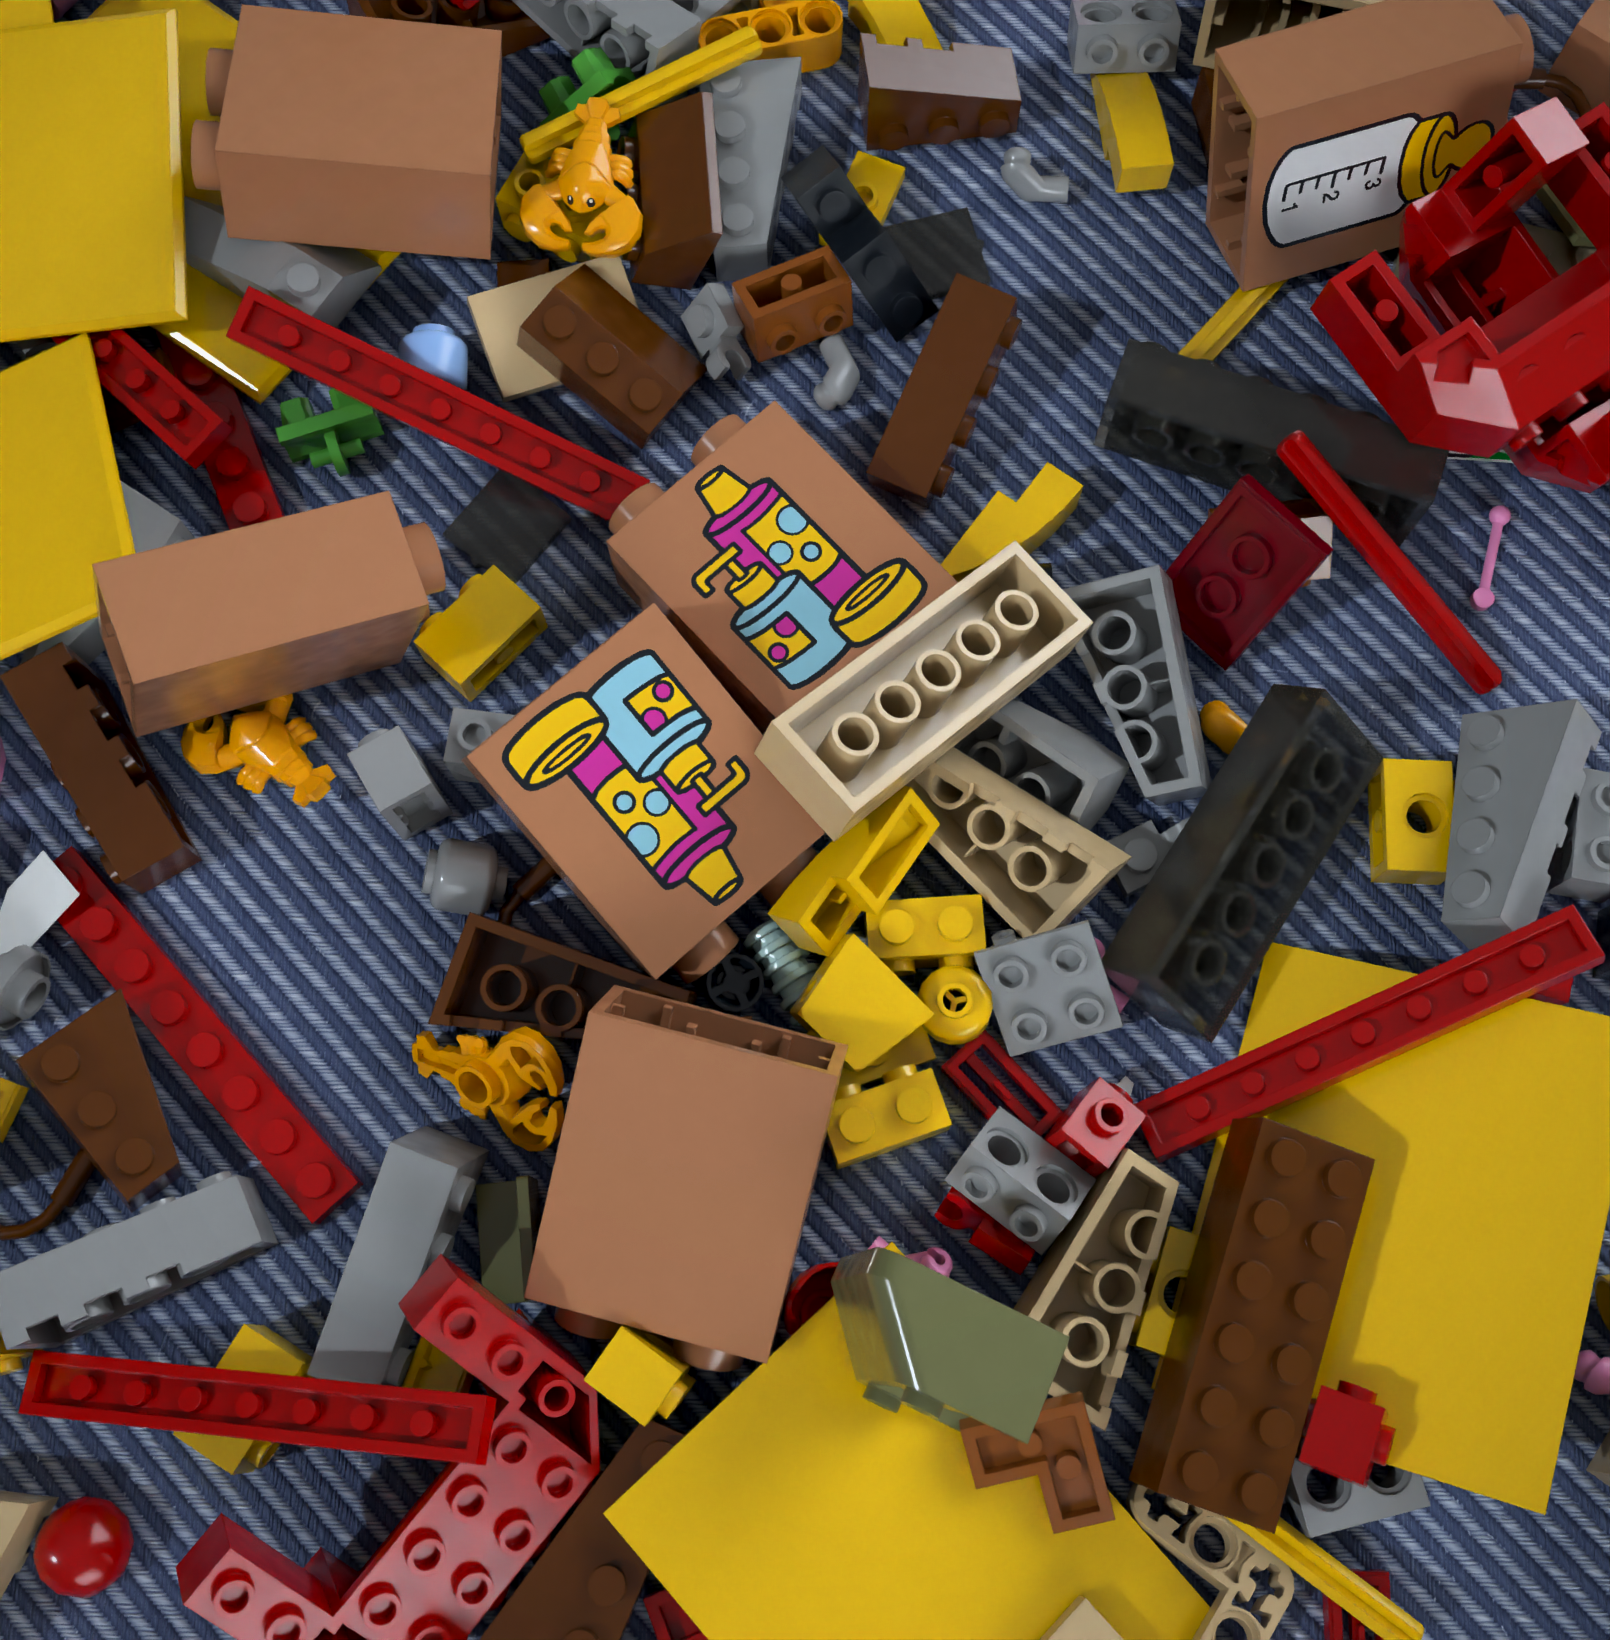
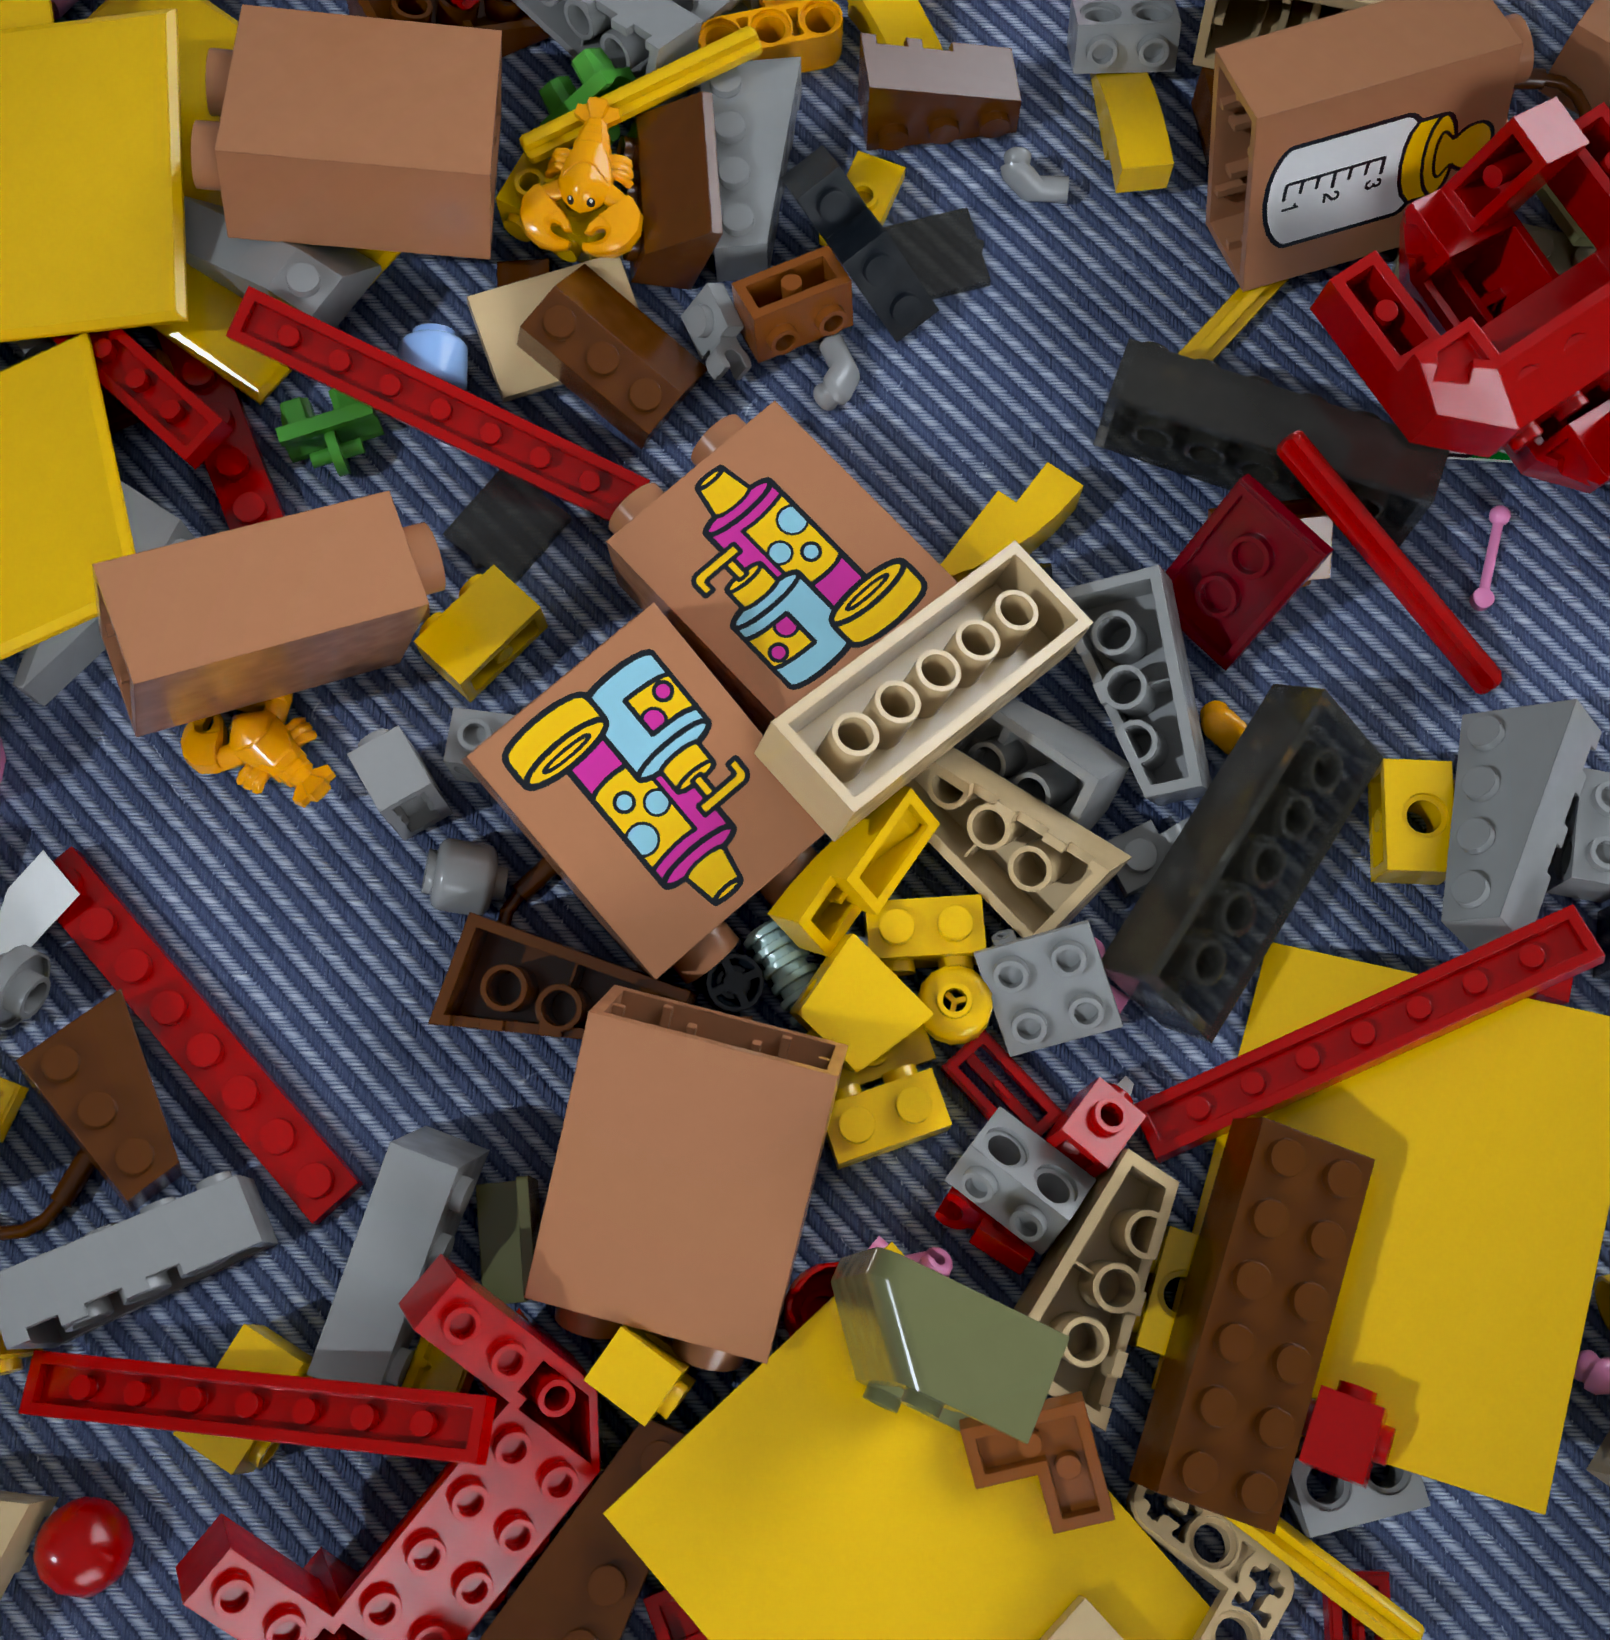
reddish brown wedge [0,642,202,894] -> none
light orange animal [412,1026,565,1152] -> none
reddish brown wedge [866,273,1022,509] -> none

